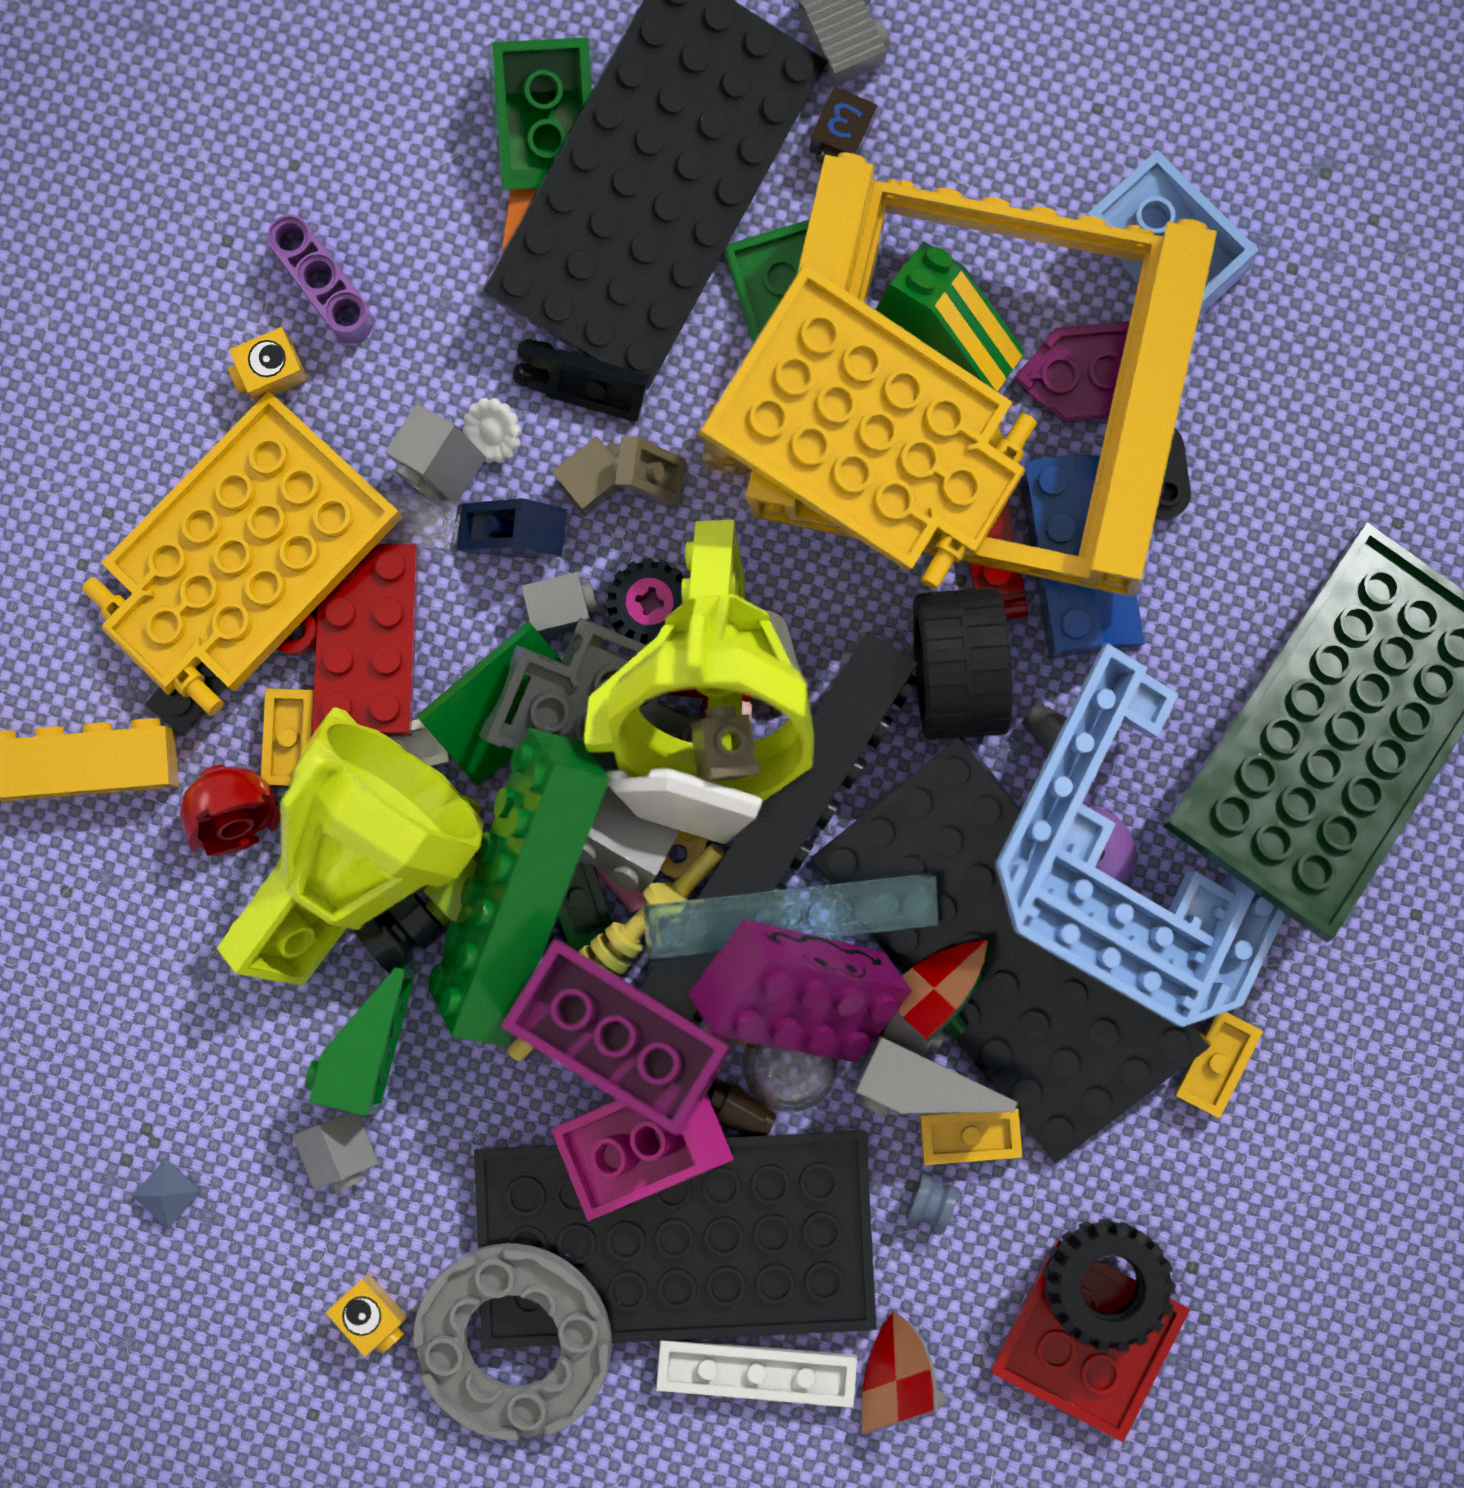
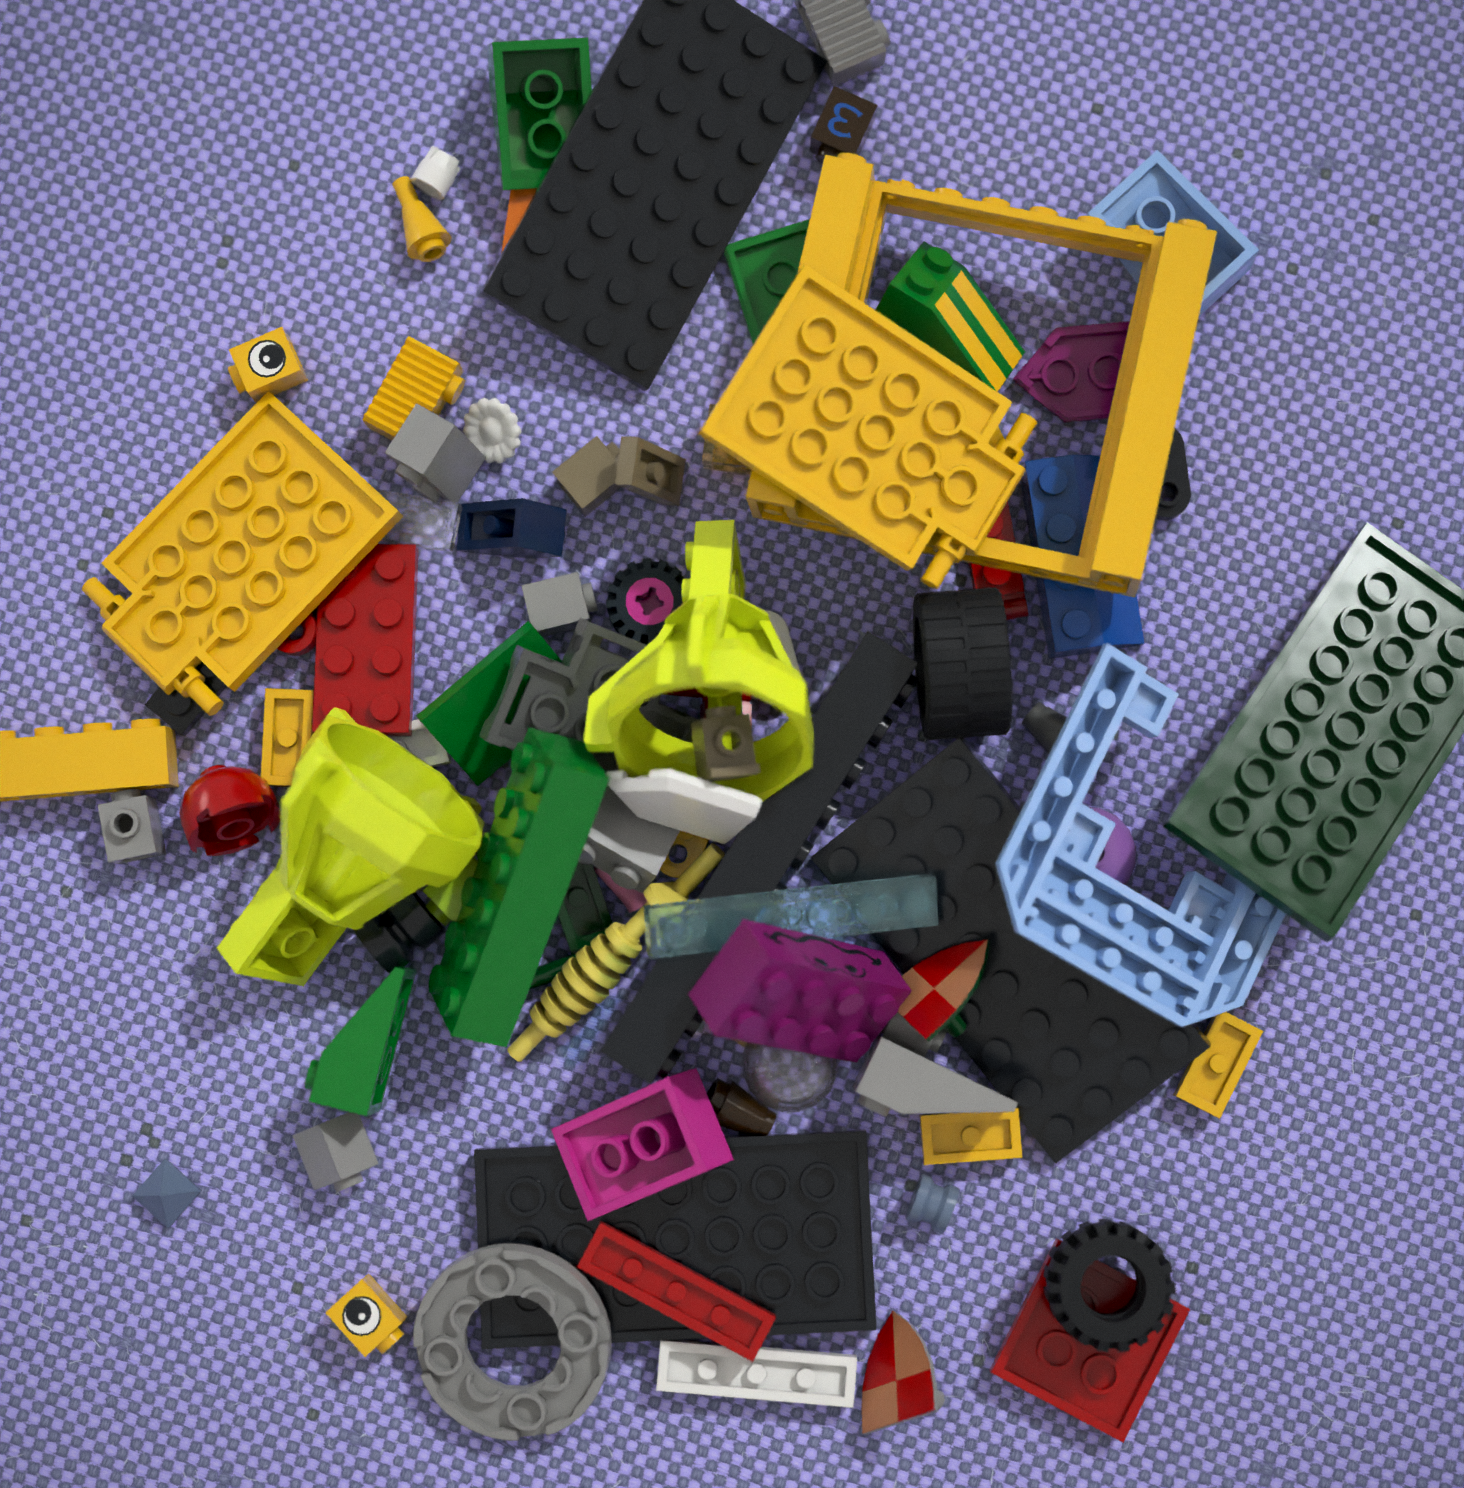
medium lavender beam [267,215,373,343] -> none
magenta brick [501,939,734,1135] -> none
black hinge [512,338,650,422] -> none
none -> light grey brick [97,789,166,864]
none -> yellow brick [362,336,465,440]
none -> yellow cone [392,176,452,262]
none -> white hose [411,146,461,200]
none -> red plate [577,1221,776,1362]

